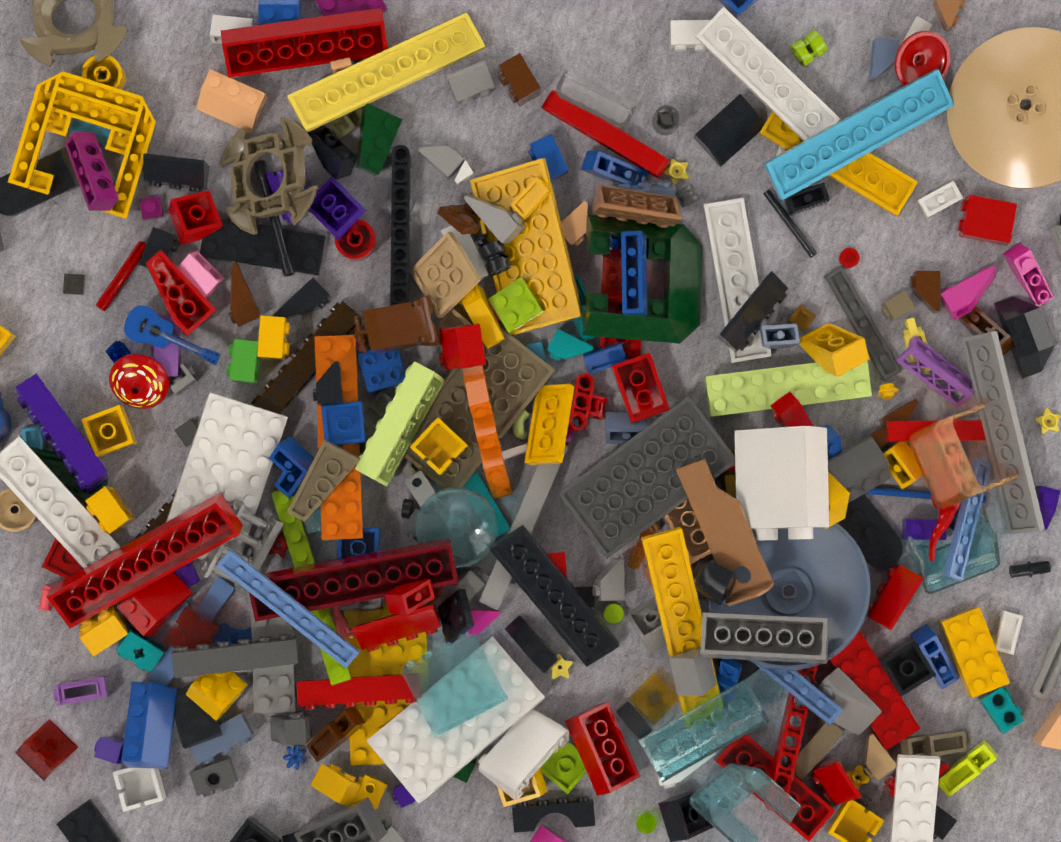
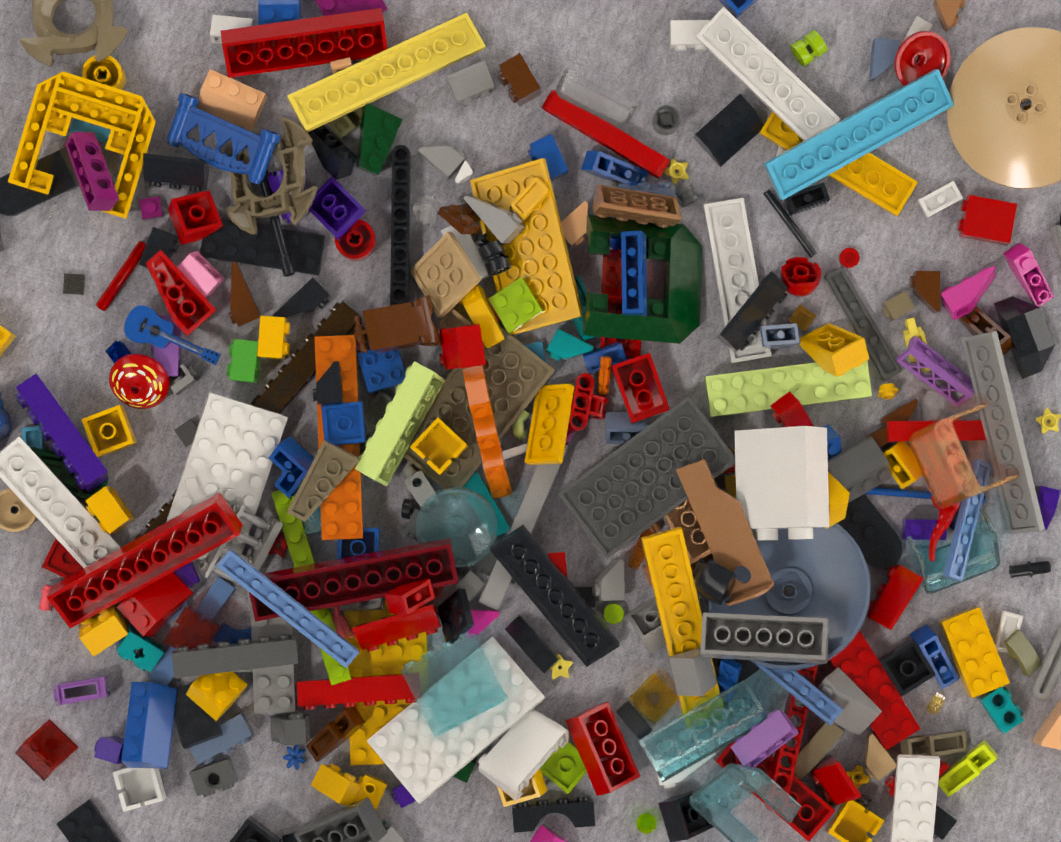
none -> blue piece [167,92,281,184]
none -> orange axle [597,356,612,395]
none -> medium lavender brick [731,710,799,770]
none -> red cylinder [780,257,821,297]
none -> clear yellow piece [927,693,945,714]
none -> olive slope [1004,630,1042,676]

